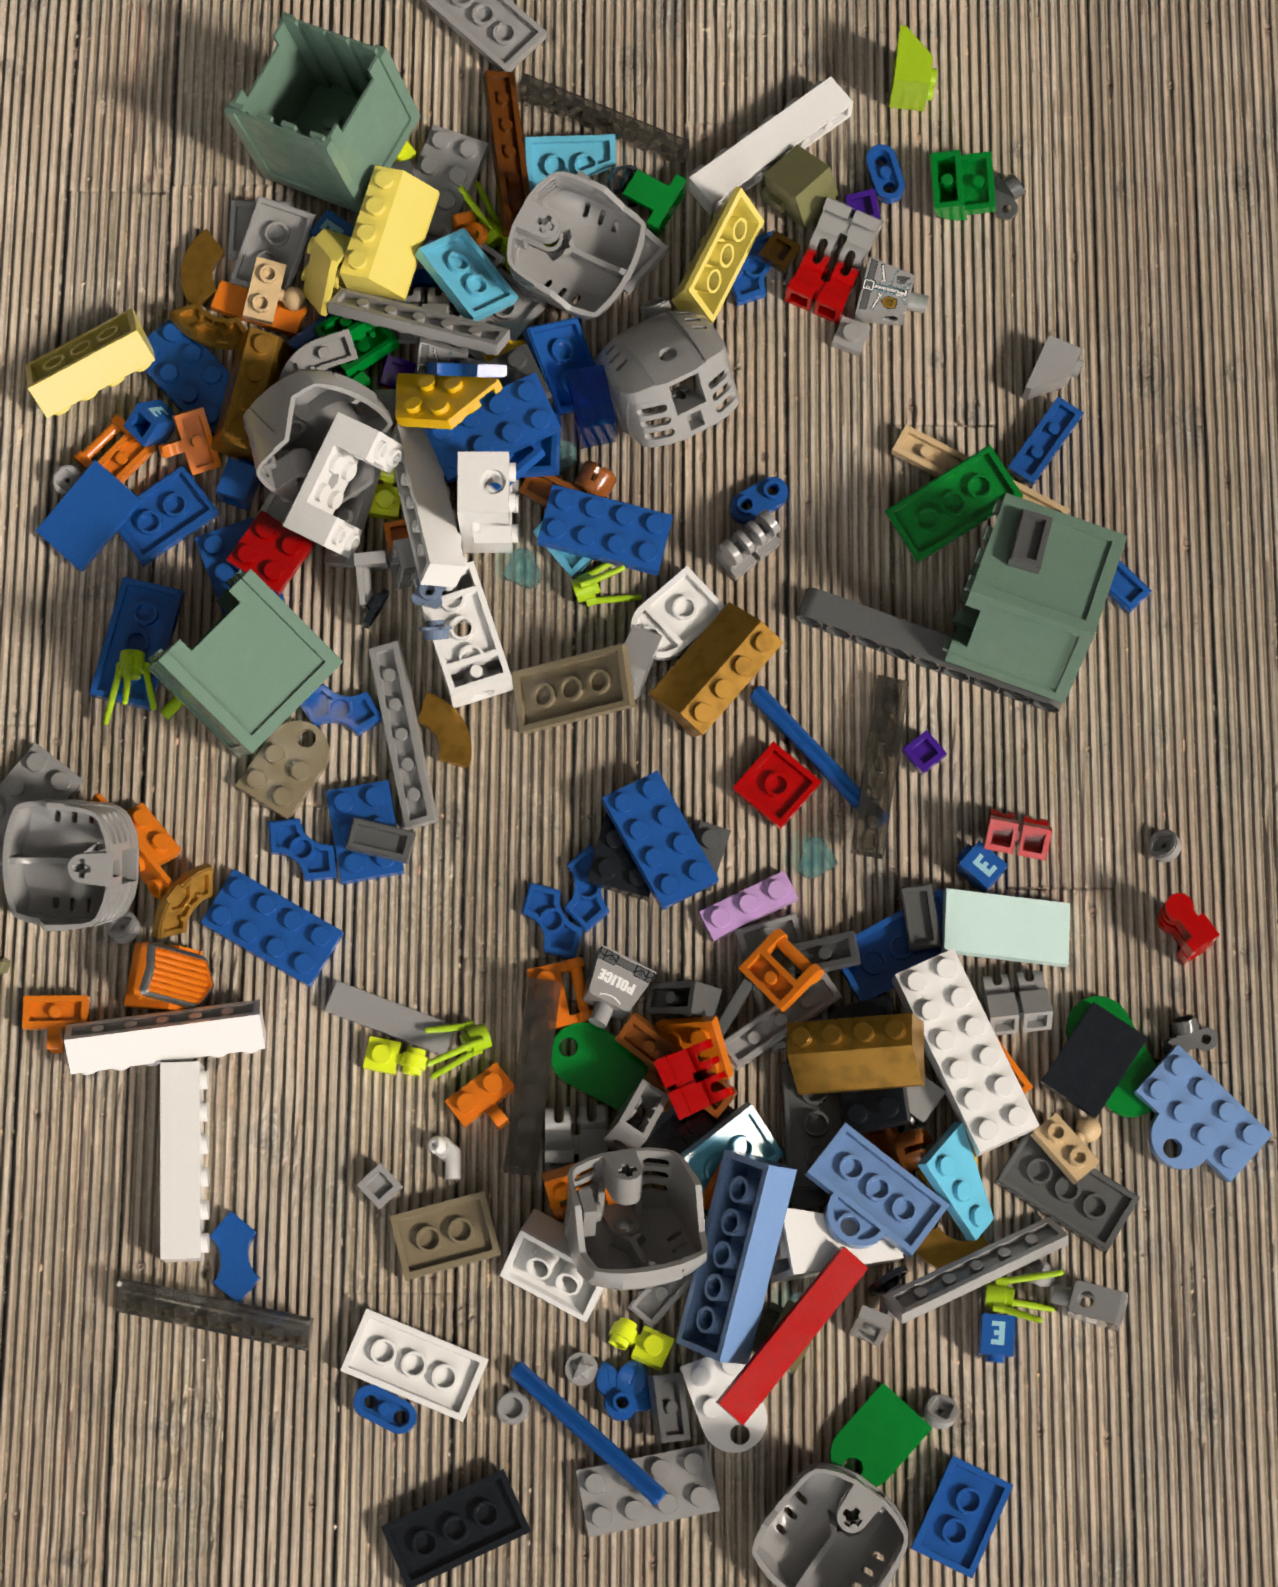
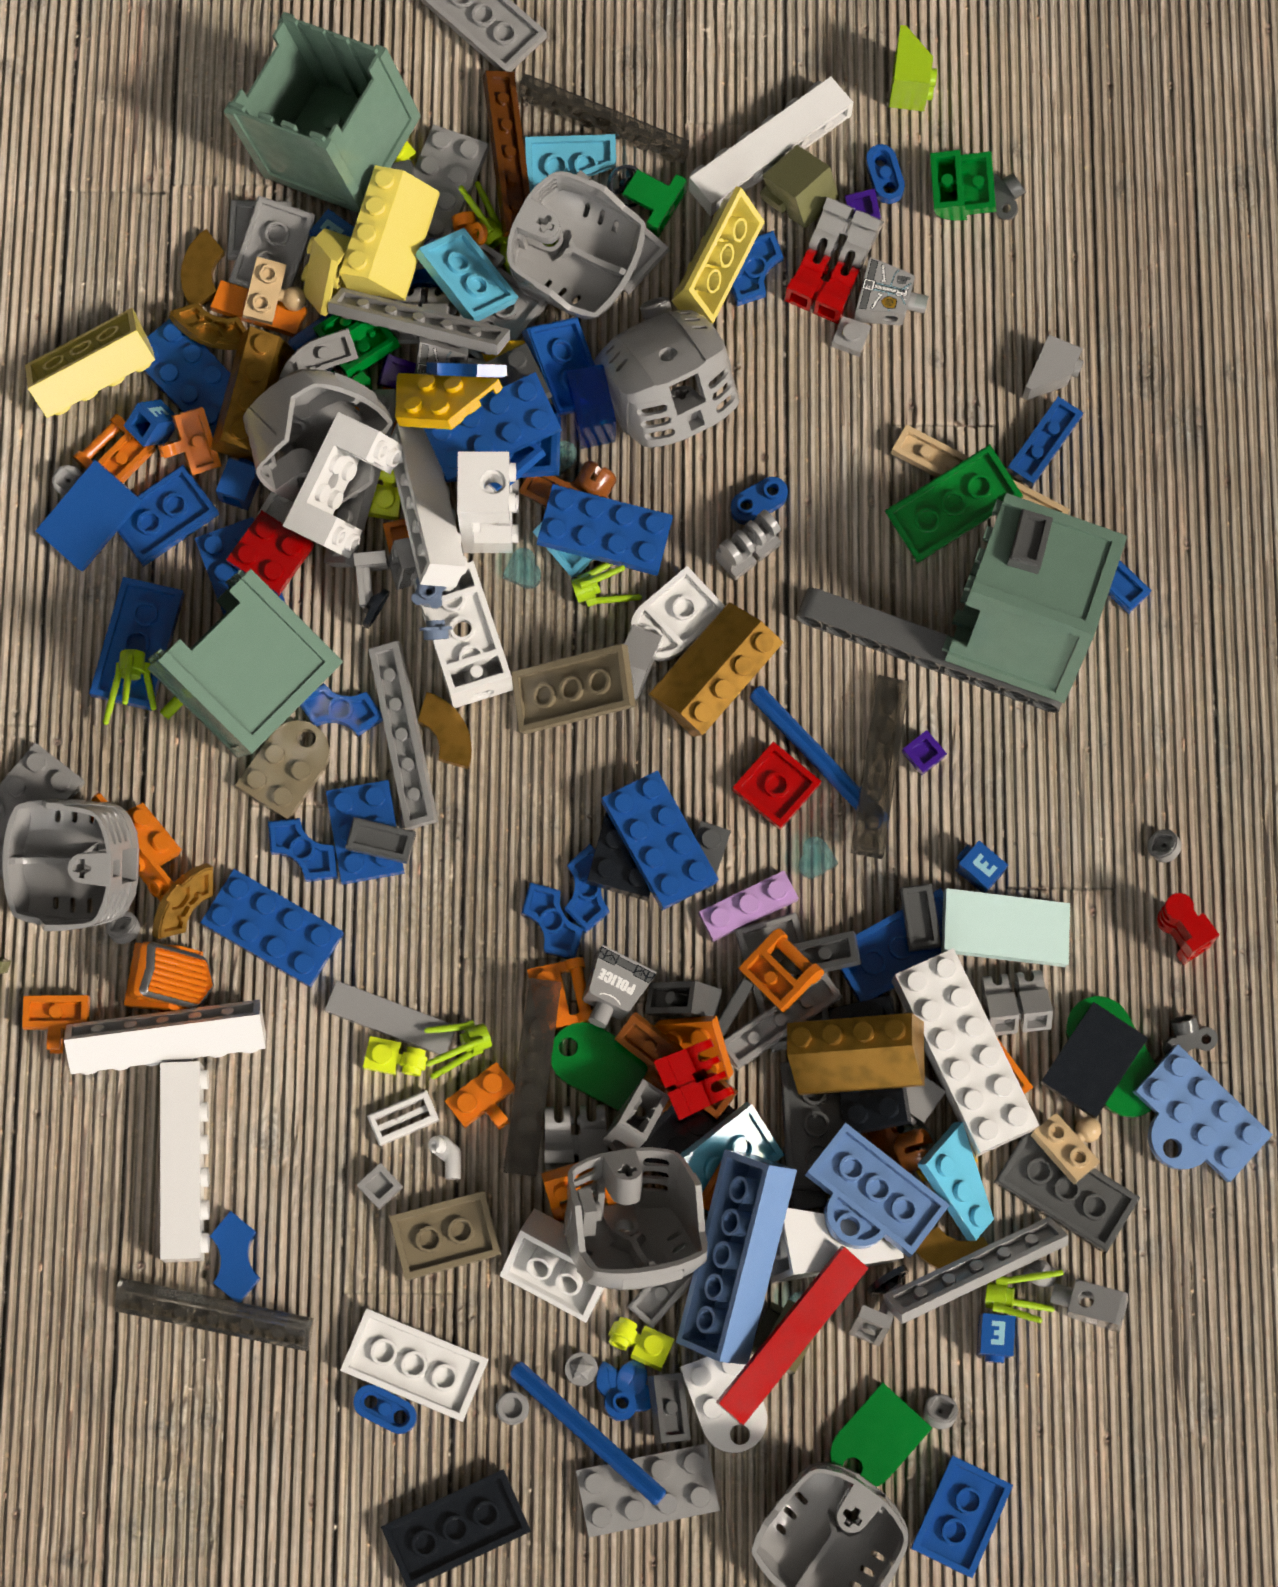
dark brown plate [758,230,801,274] -> none
red legs [984,809,1053,861] -> none
none -> white tile [367,1090,440,1146]

